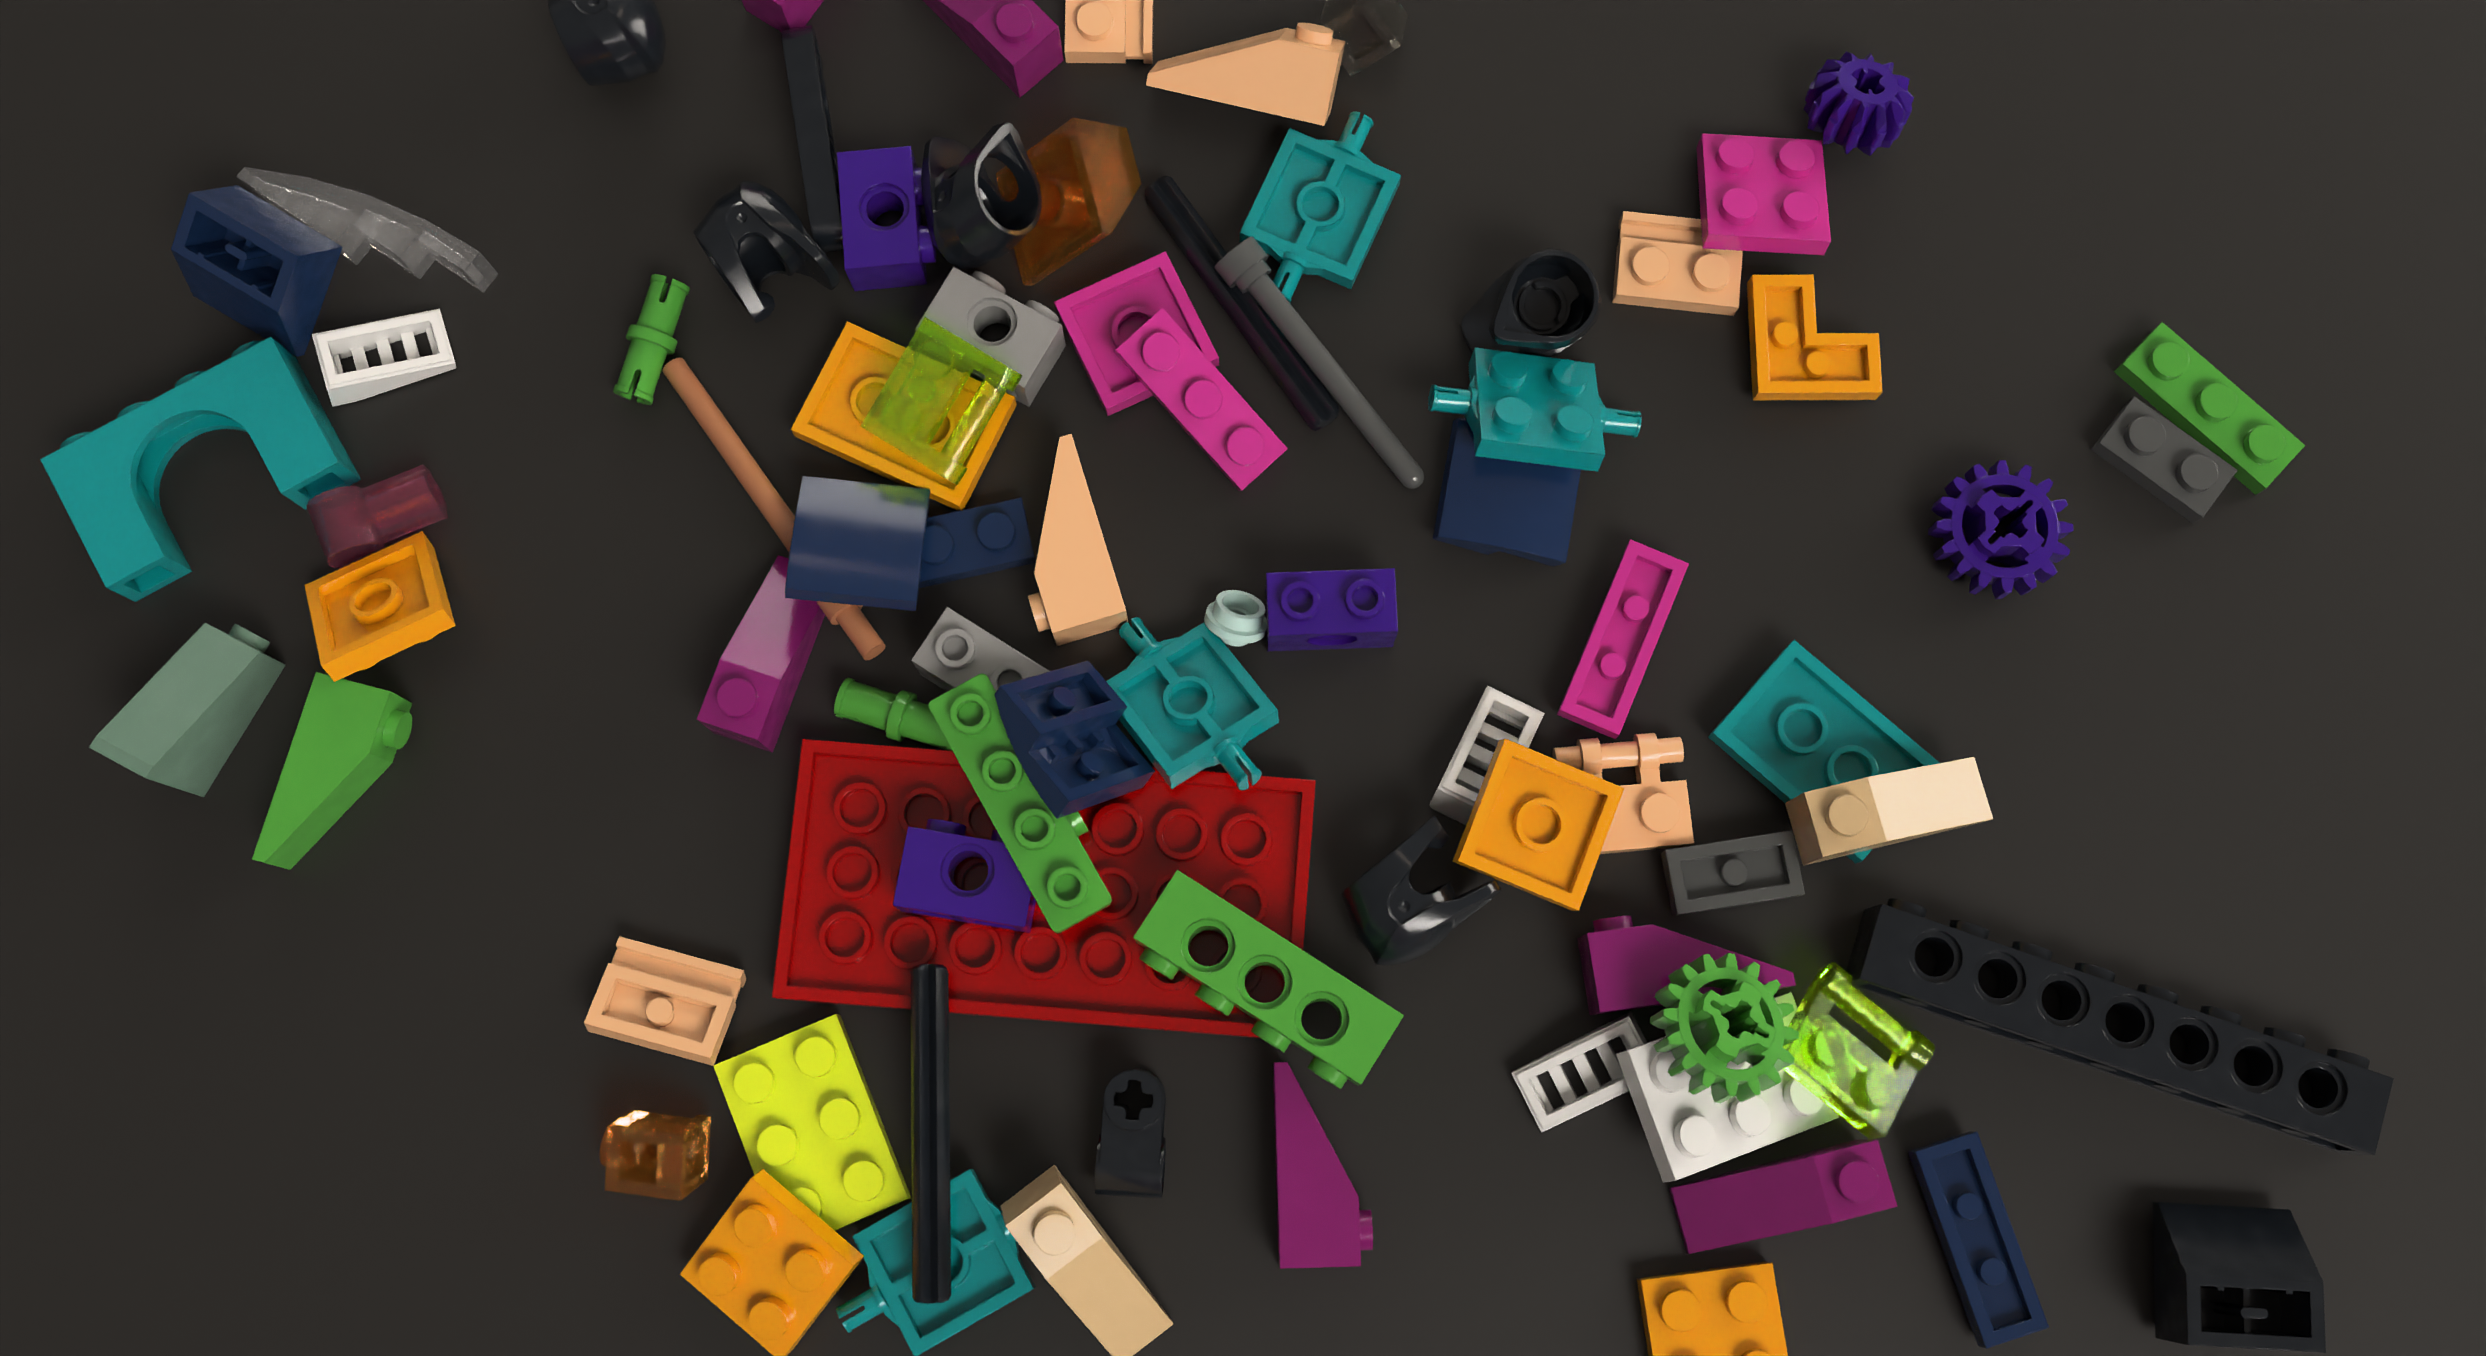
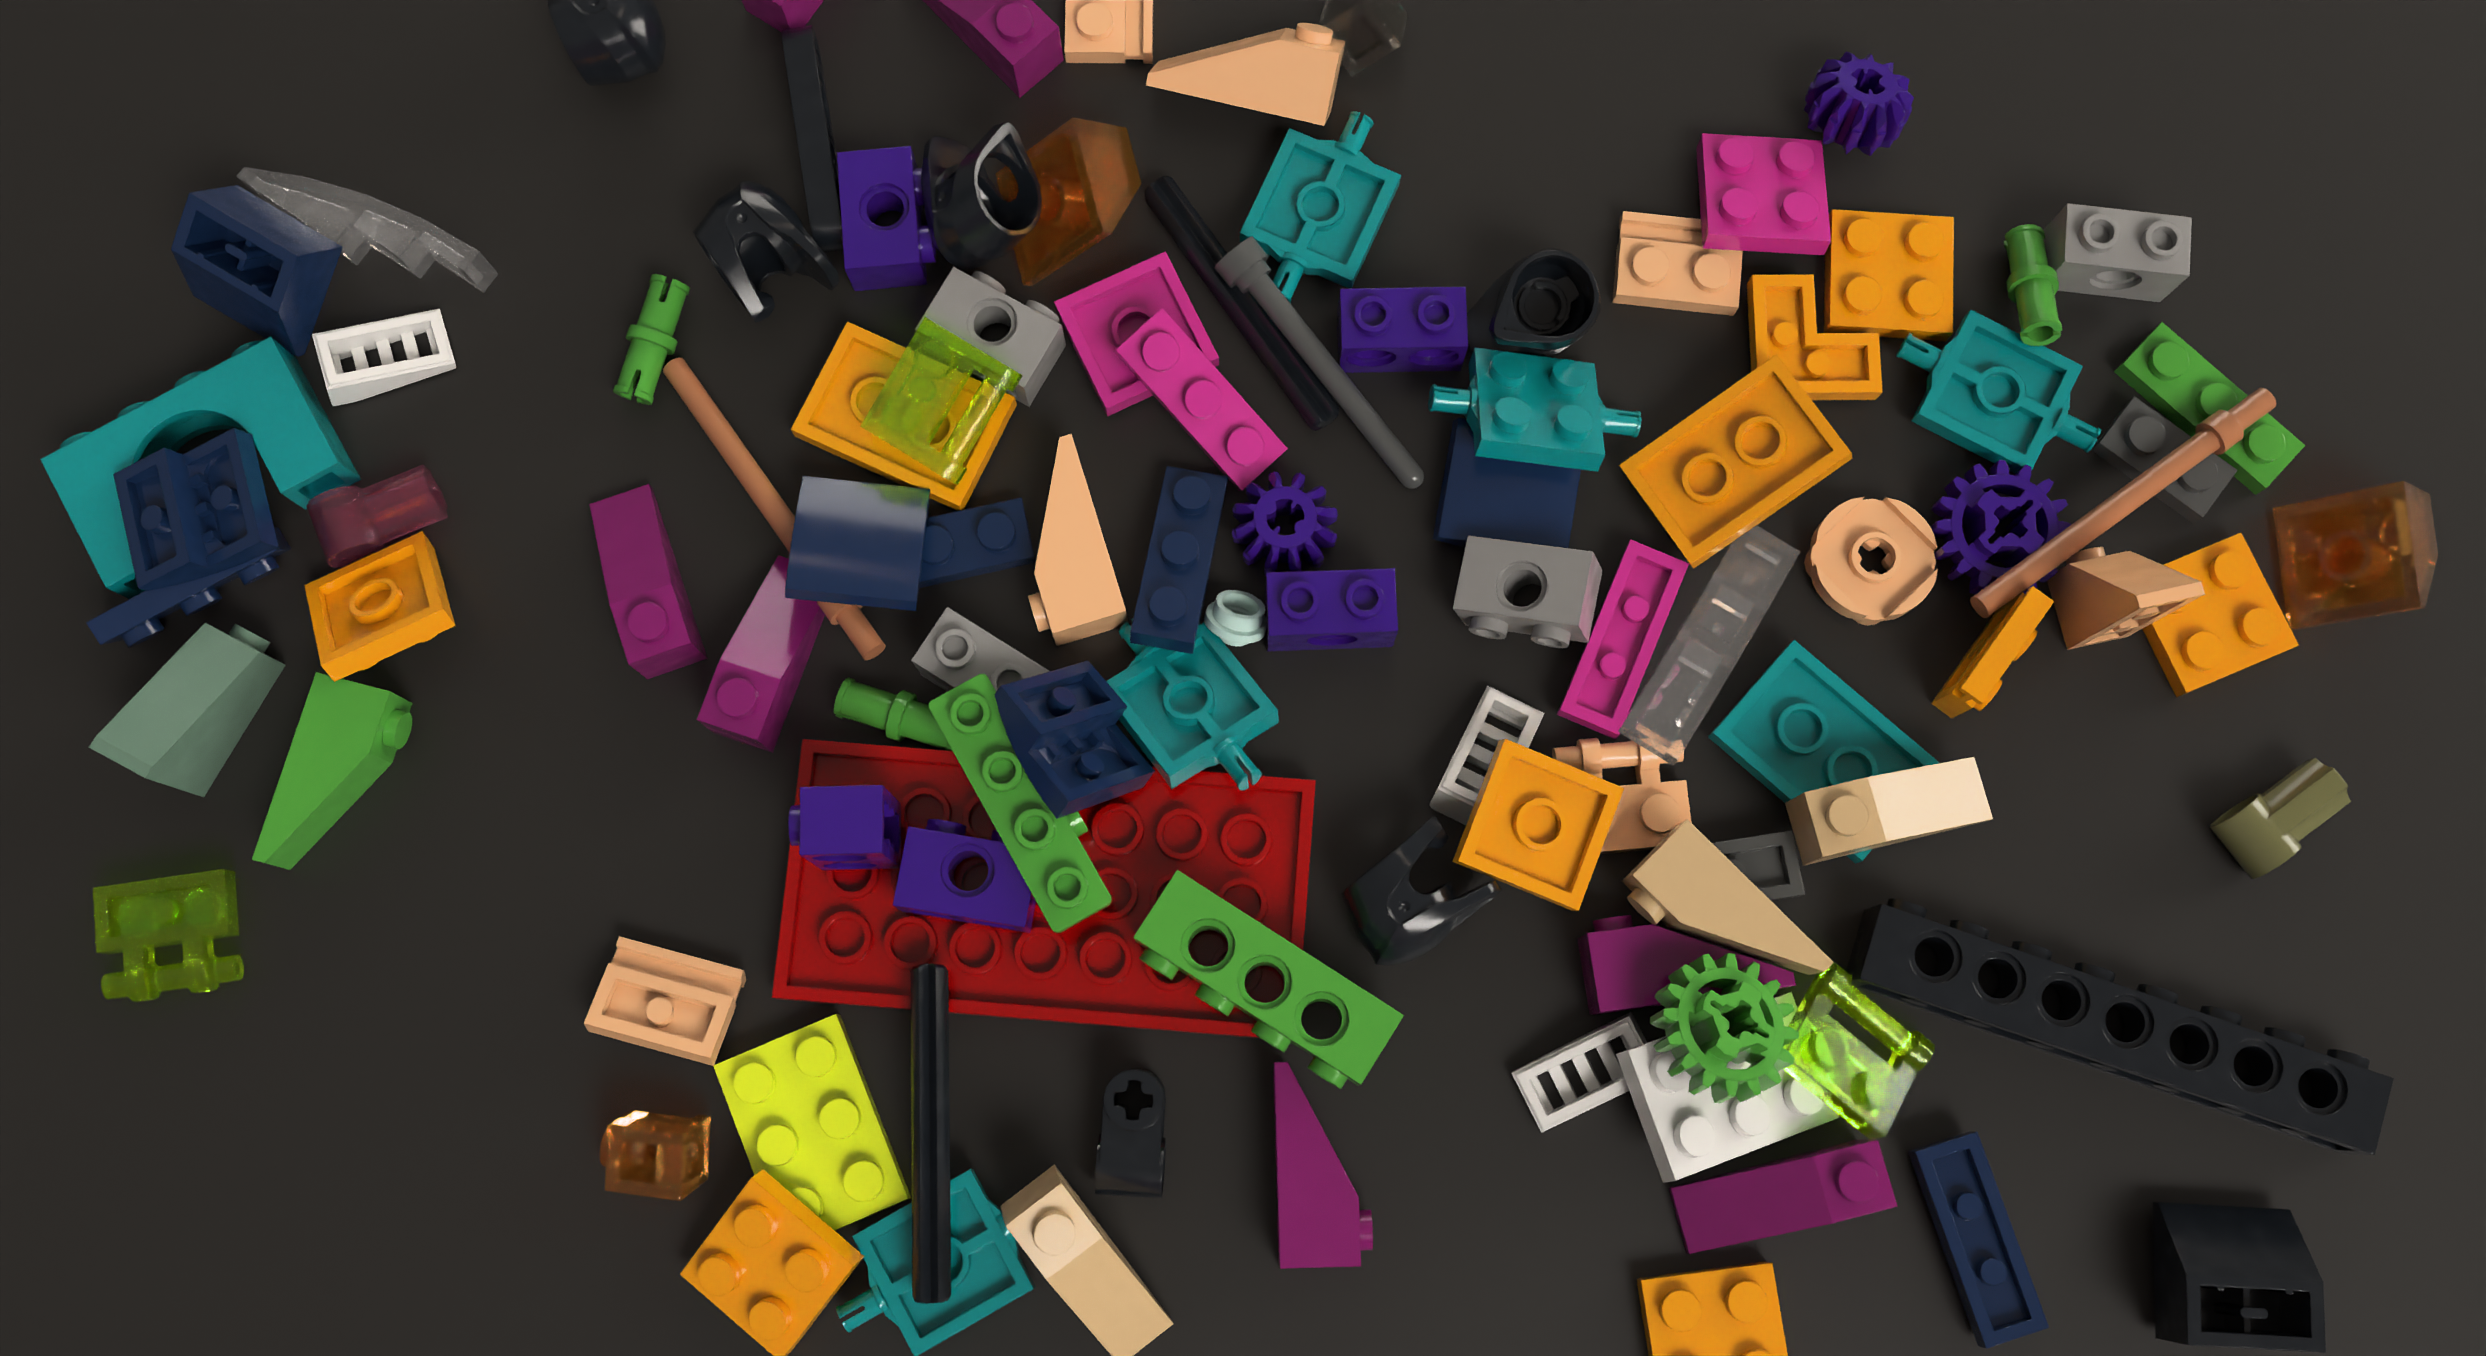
none -> dark blue plate [86,527,291,648]
none -> clear neon green plate [93,869,244,1002]
none -> dark blue slope [113,428,279,591]
none -> magenta slope [589,484,708,679]
none -> dark purple brick [788,785,901,870]
none -> dark blue plate [1130,466,1228,654]
none -> dark purple gear [1232,471,1338,576]
none -> dark purple brick [1337,287,1468,373]
none -> light grey brick [1453,536,1603,648]
none -> clear slope [1618,525,1800,766]
none -> light orange plate [1619,354,1853,569]
none -> tan slope [1622,819,1834,975]
none -> light nougat plate [1804,497,1938,626]
none -> light orange plate [1824,209,1954,341]
none -> teal plate [1896,310,2101,474]
none -> light orange plate [1931,586,2054,718]
none -> nougat bar [1970,388,2276,618]
none -> bright green pin [2004,224,2062,346]
none -> light grey brick [2044,203,2192,302]
none -> light nougat slope [2047,547,2205,650]
none -> light orange plate [2142,533,2299,698]
none -> olive piece [2210,757,2351,879]
none -> clear orange slope [2273,481,2438,631]

